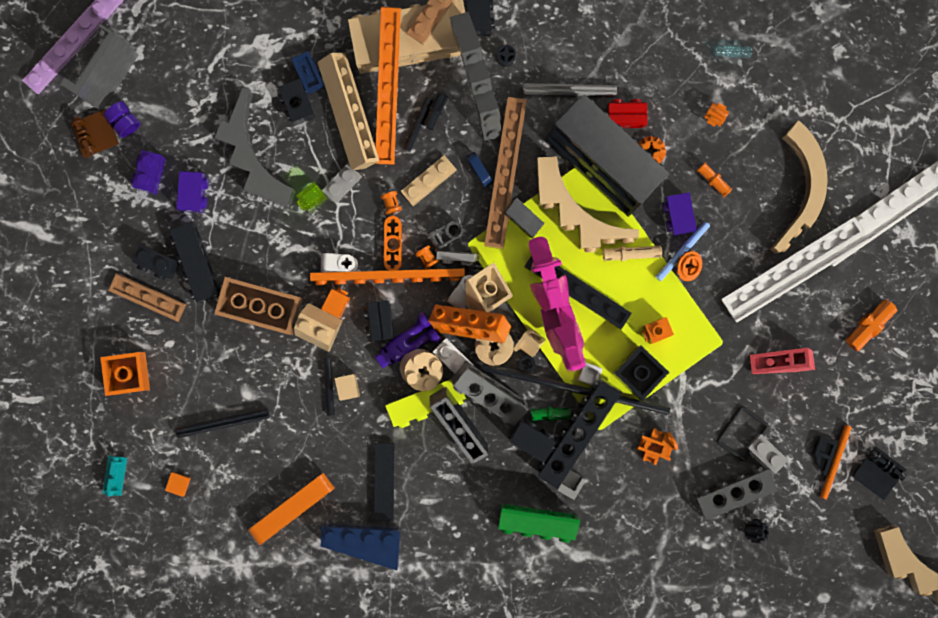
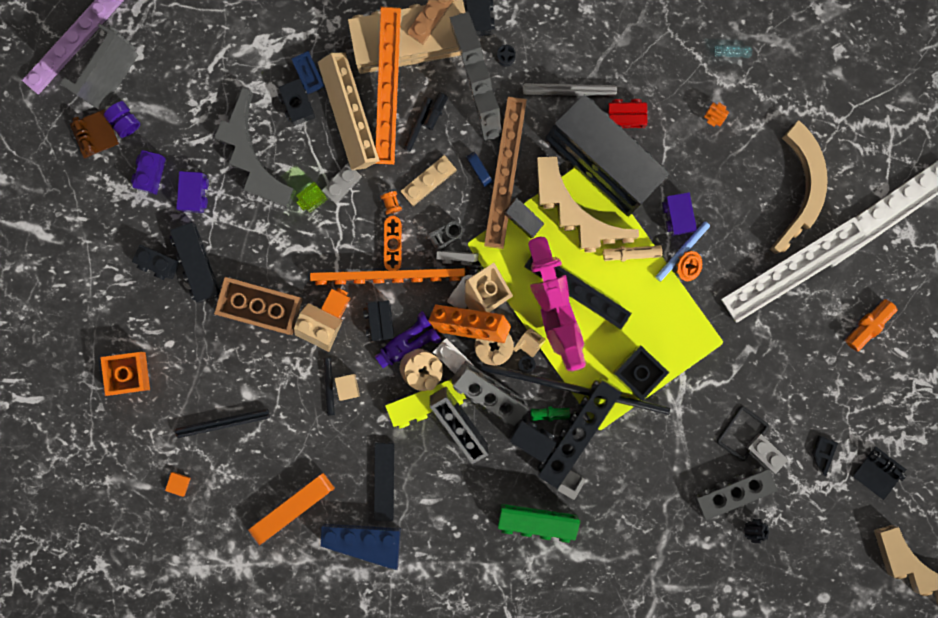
teal hinge [102,455,128,496] -> none
medium nougat tile [108,273,187,322] -> none
white piece [321,253,358,273] -> none
orange bush [415,245,439,270] -> none
white tile [578,362,603,385] -> none
orange gear [638,136,667,164] -> none
orange piece [638,428,678,465] -> none
orange brick [641,317,674,344] -> none
orange pin [697,162,732,198] -> none
coral slope [750,348,815,374] -> none
orange bar [819,425,852,500] -> none

